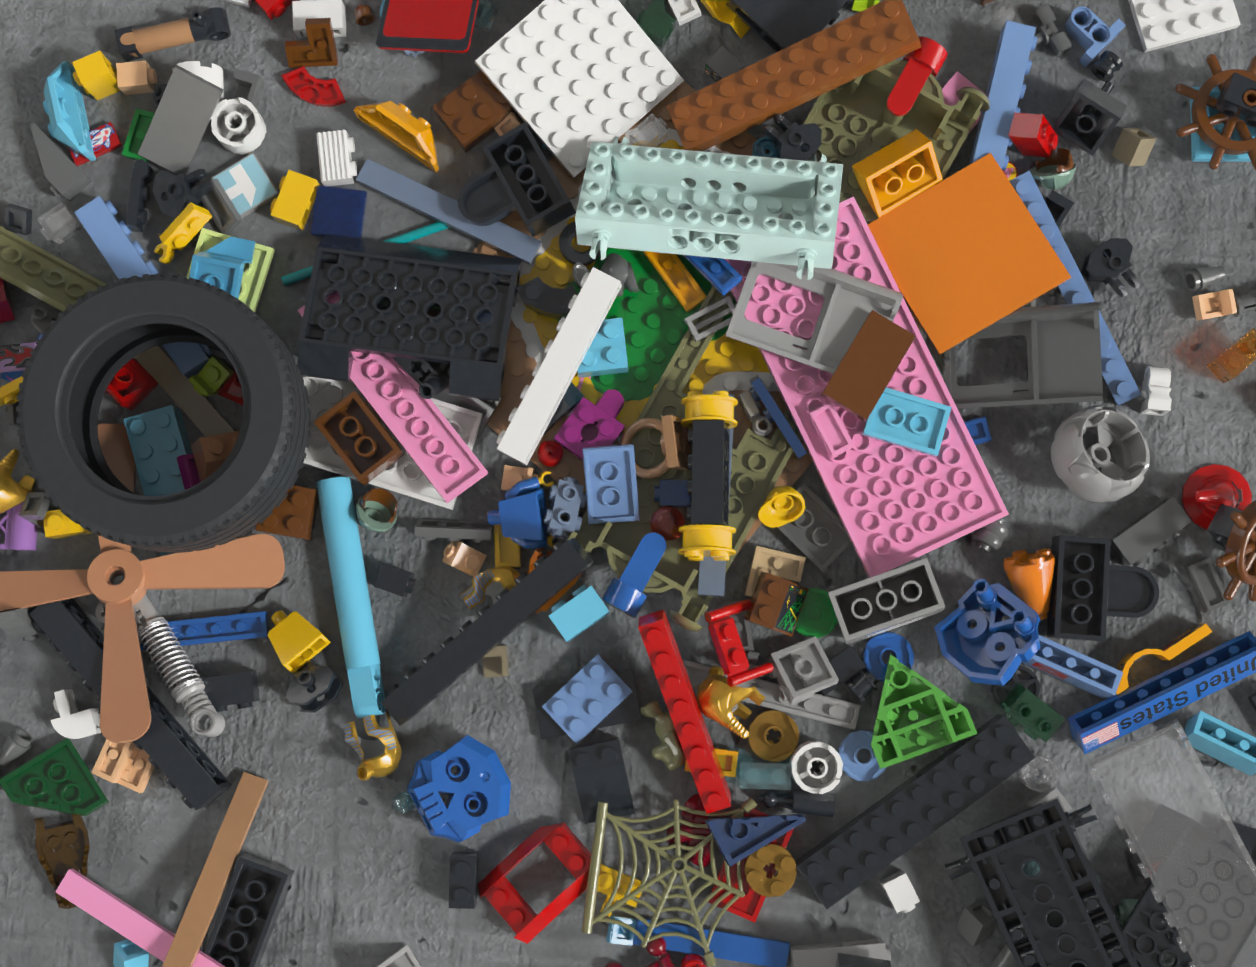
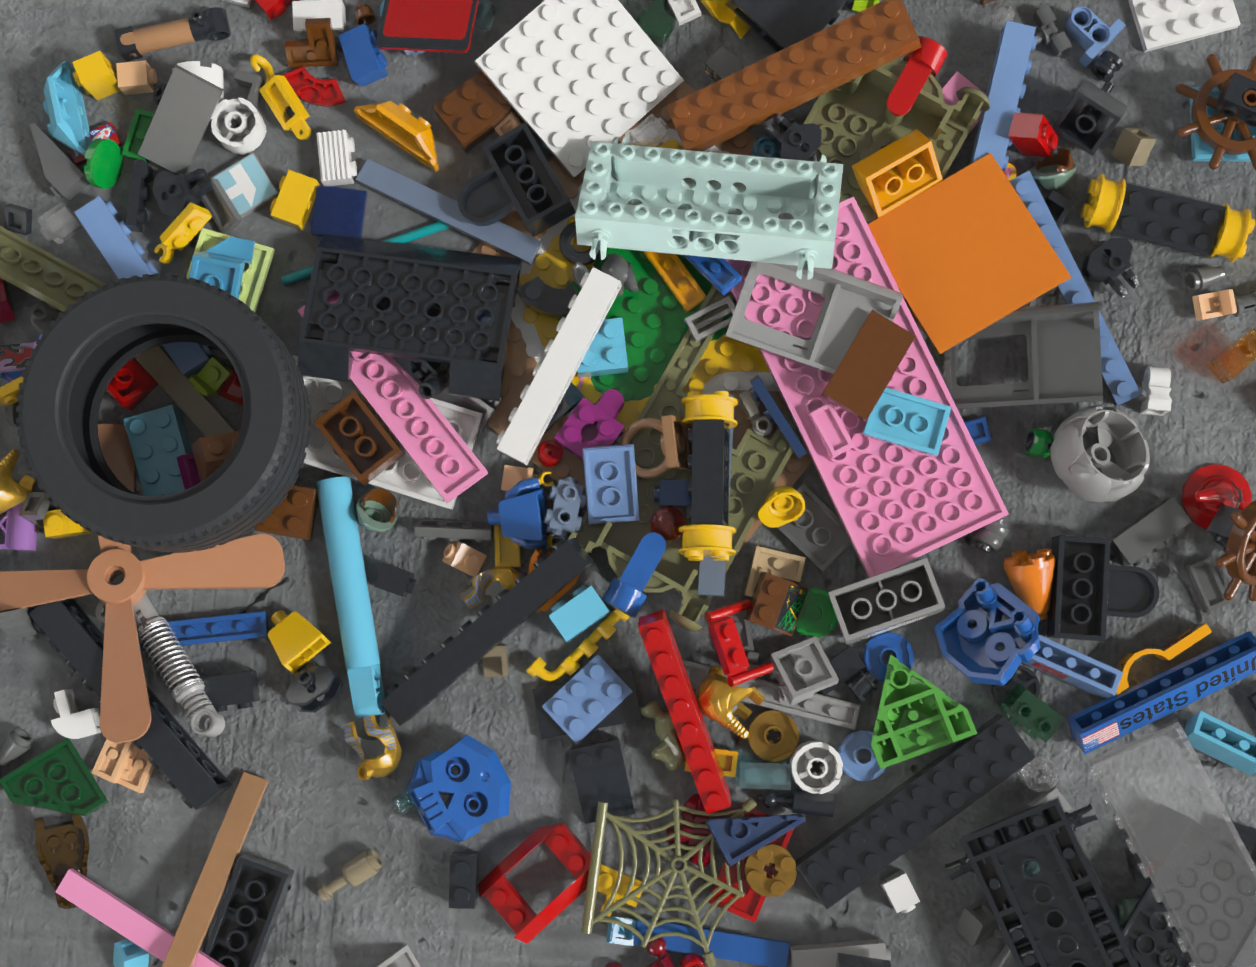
none -> green tile [84,138,123,189]
none -> yellow piece [250,54,311,140]
none -> dark tan piece [317,849,383,901]
none -> blue brick [338,24,388,87]
none -> yellow bar [525,577,630,681]
none -> green rock [1025,428,1055,459]
none -> black brick [1080,174,1255,263]

